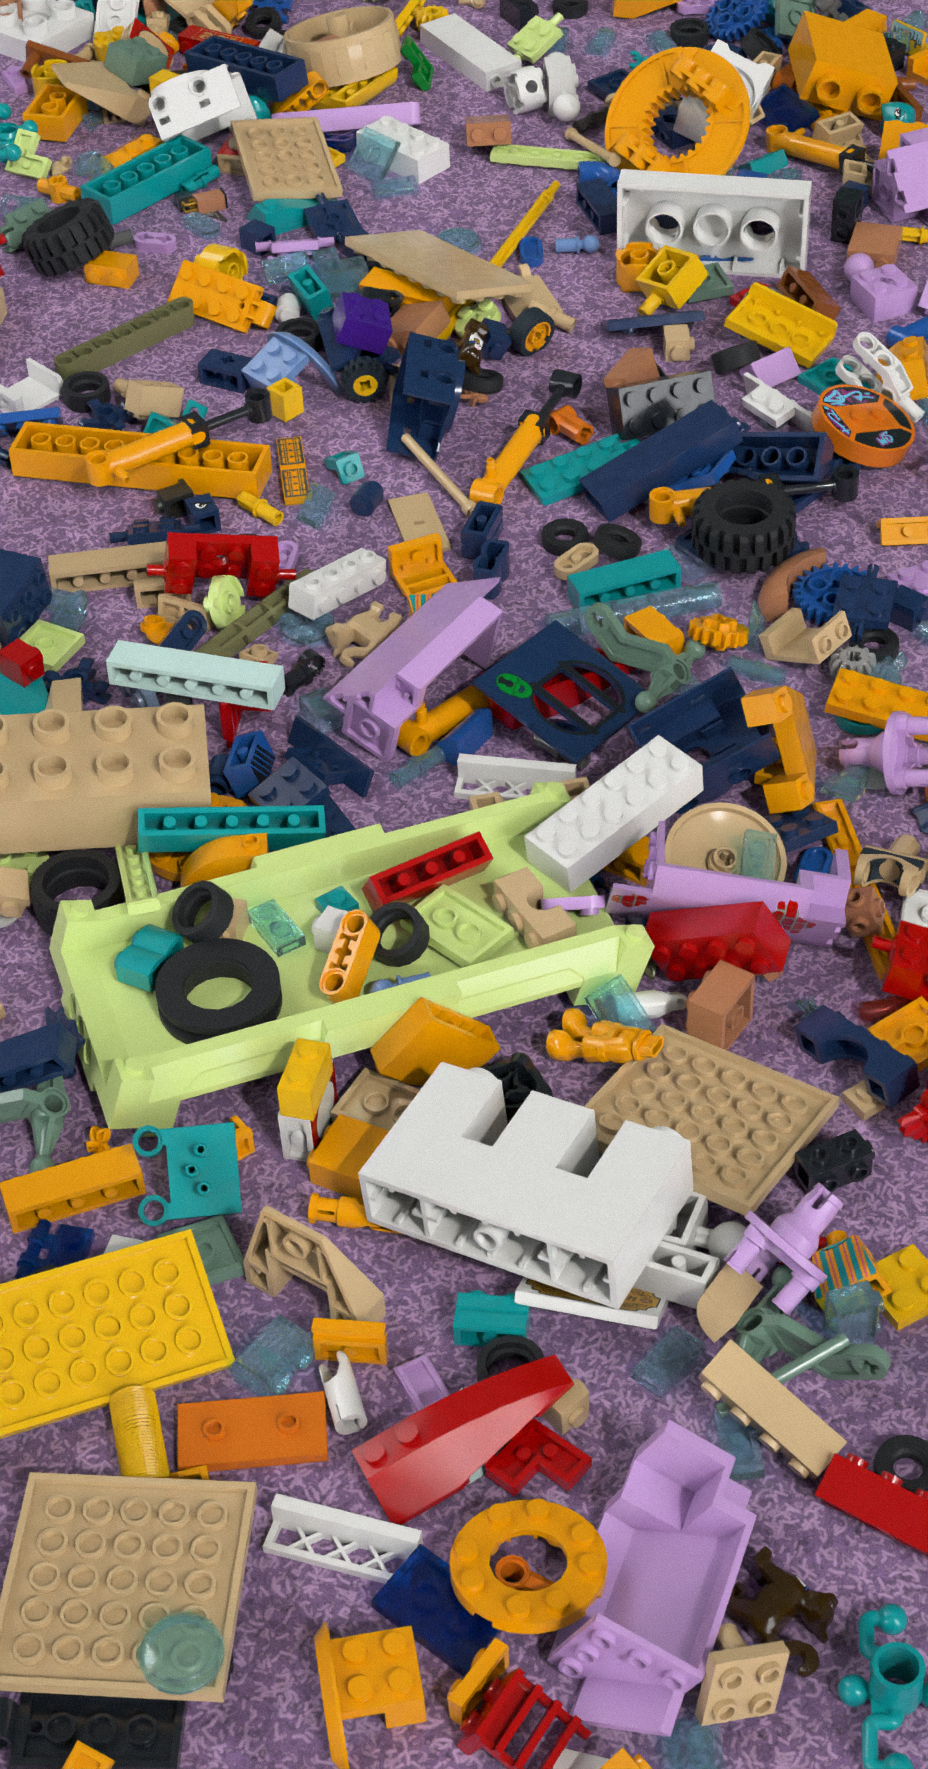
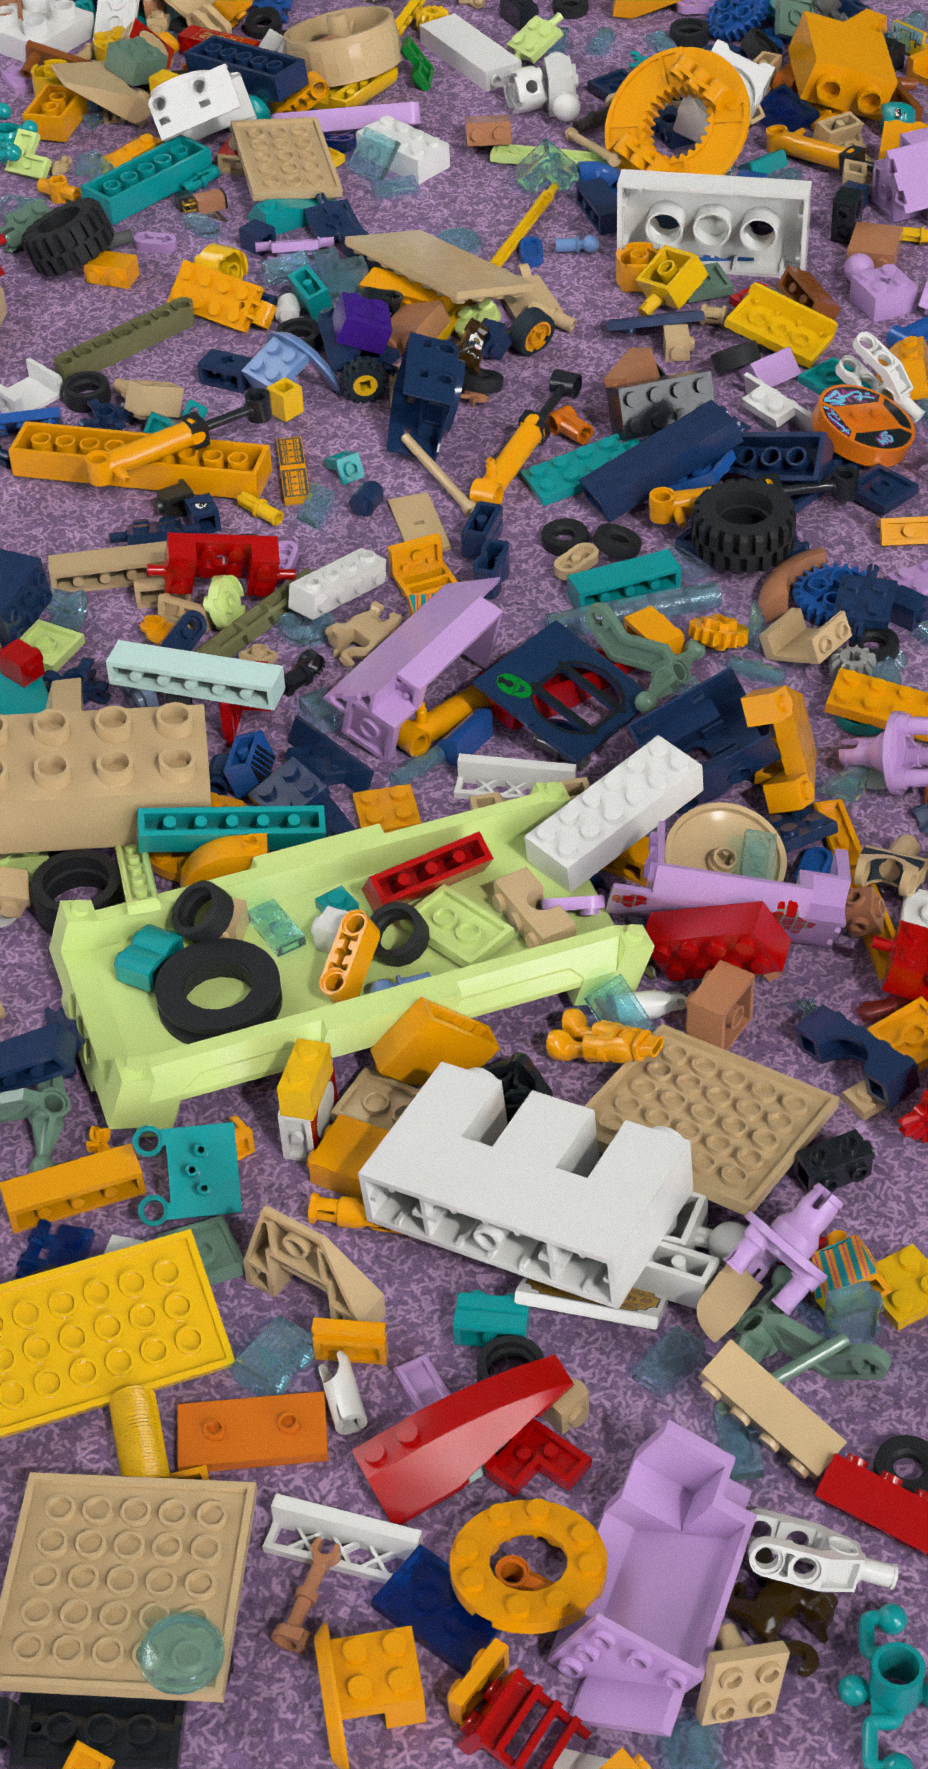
none -> nougat piece [271,1537,342,1655]
none -> light orange plate [352,784,422,833]
none -> clear light blue brick [514,138,580,194]
none -> tan bush [700,303,728,328]
none -> white piece [747,1508,899,1592]
none -> dark blue plate [855,463,919,516]

